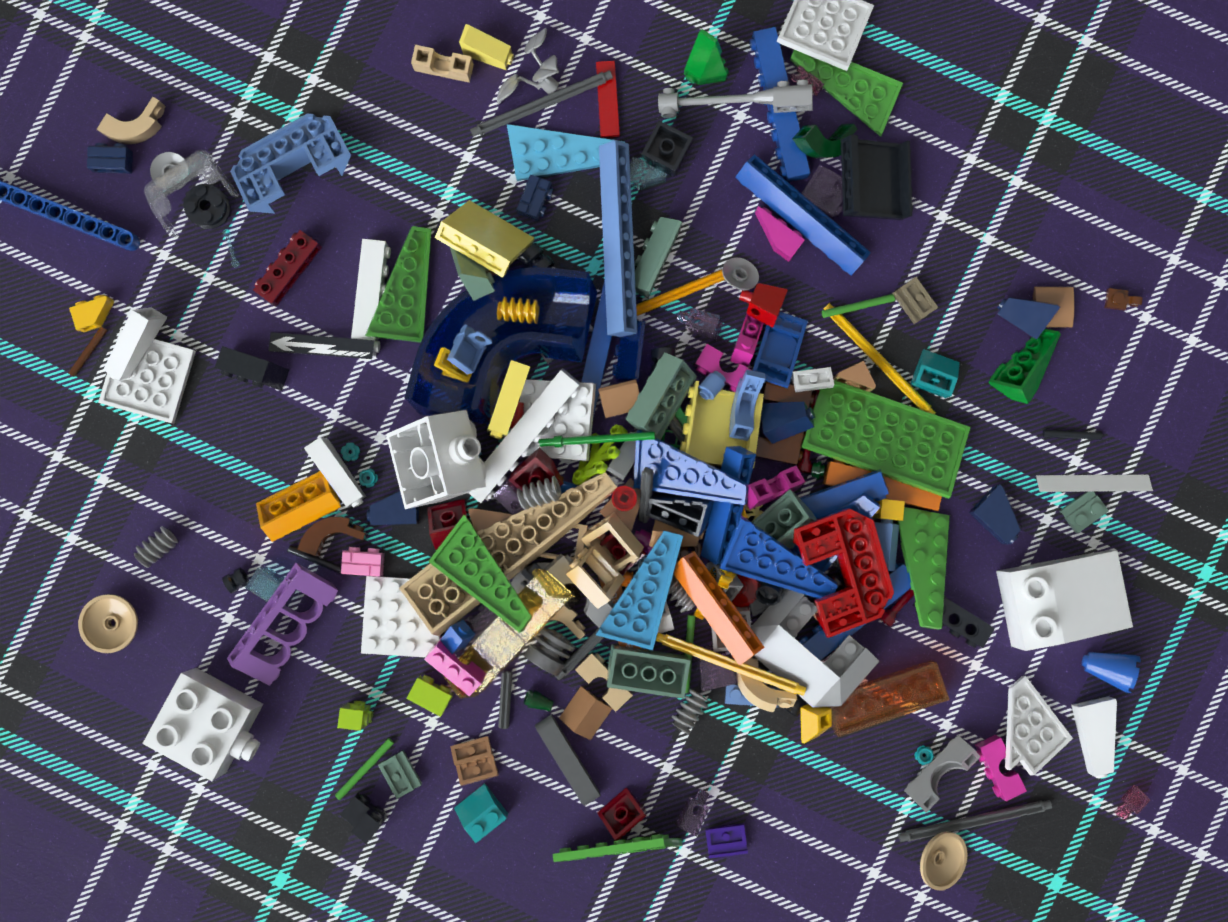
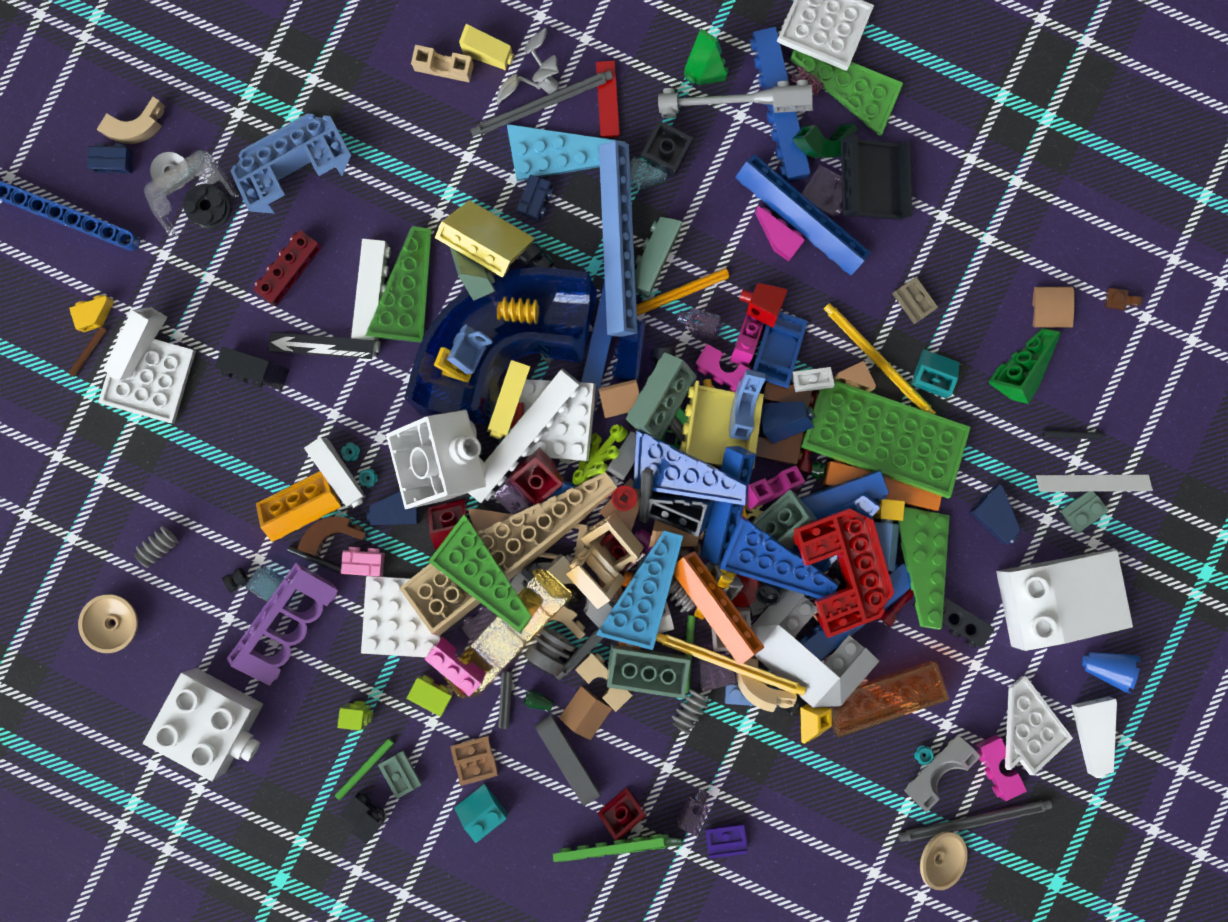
clear light blue hinge [223,229,240,268] -> none
blue brick [440,620,475,655] -> none
light grey piece [517,476,561,510] -> none
green bar [539,432,656,448] -> none
medium blue brick [698,371,726,400] -> none
light grey dish [722,258,759,290] -> none
bright green bar [822,294,895,318] -> none
dark blue slope [997,297,1060,339] -> none
clear pink plate [1114,785,1150,820] -> none

